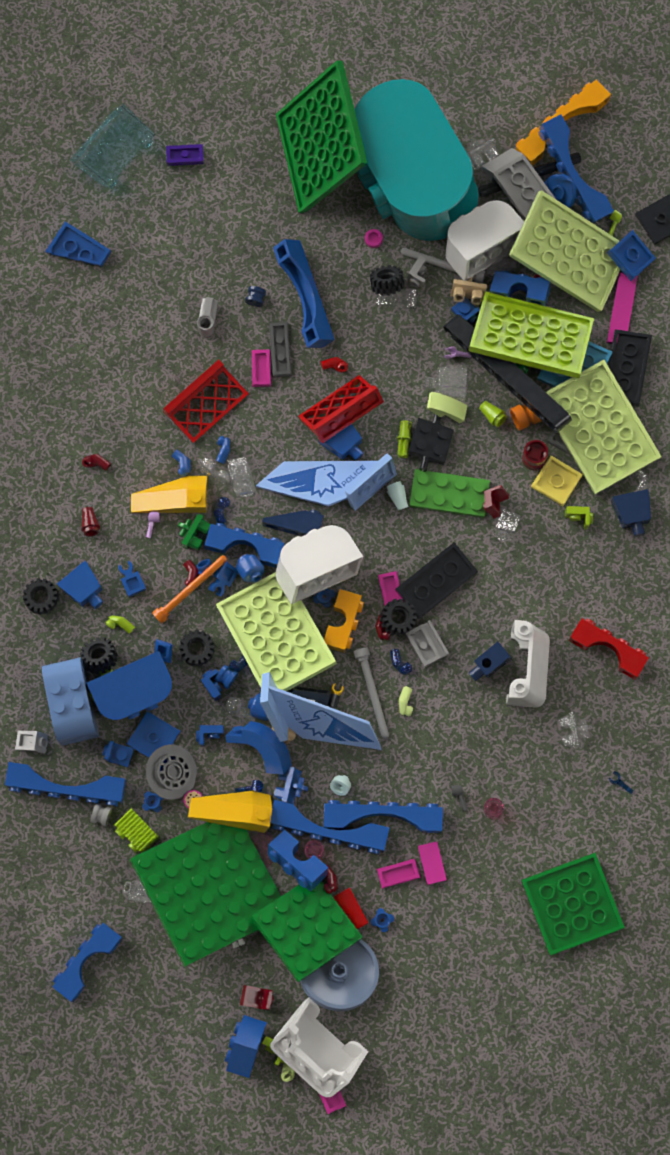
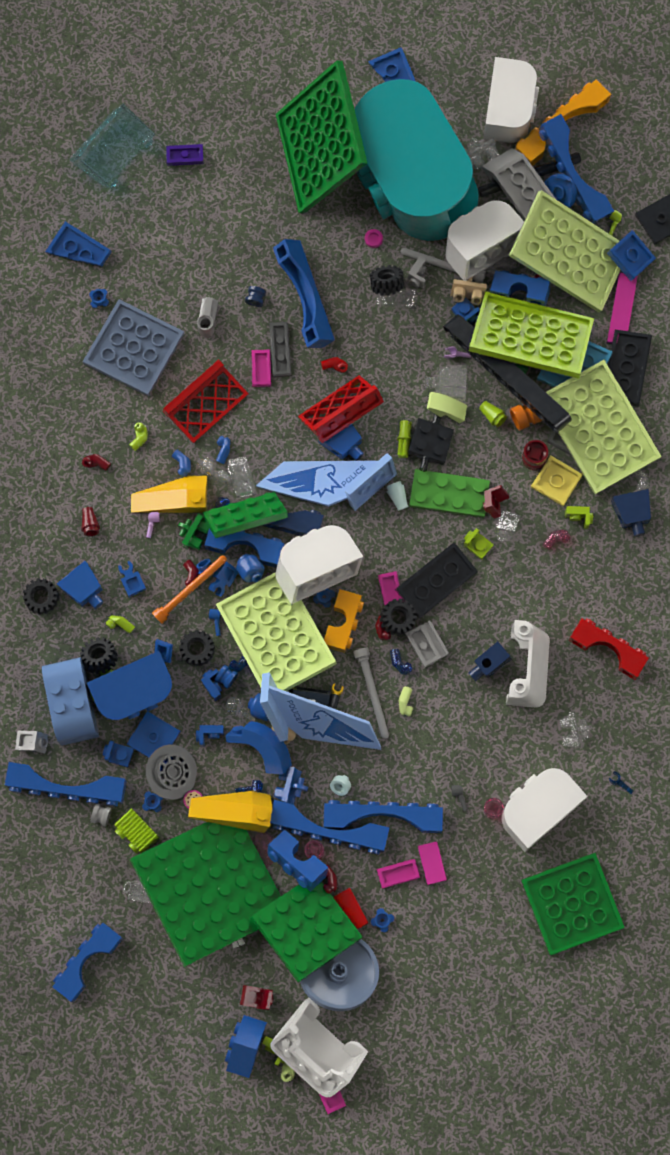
none -> sand blue plate [83,299,184,397]
none -> blue plate [89,289,109,308]
none -> lime arm [129,422,148,451]
none -> green plate [203,492,288,538]
none -> blue hand [209,609,221,636]
none -> blue wing [368,47,416,82]
none -> lime bracket [464,528,494,560]
none -> white brick [484,57,539,143]
none -> white brick [502,768,587,852]
none -> clear pink arm [542,529,571,550]

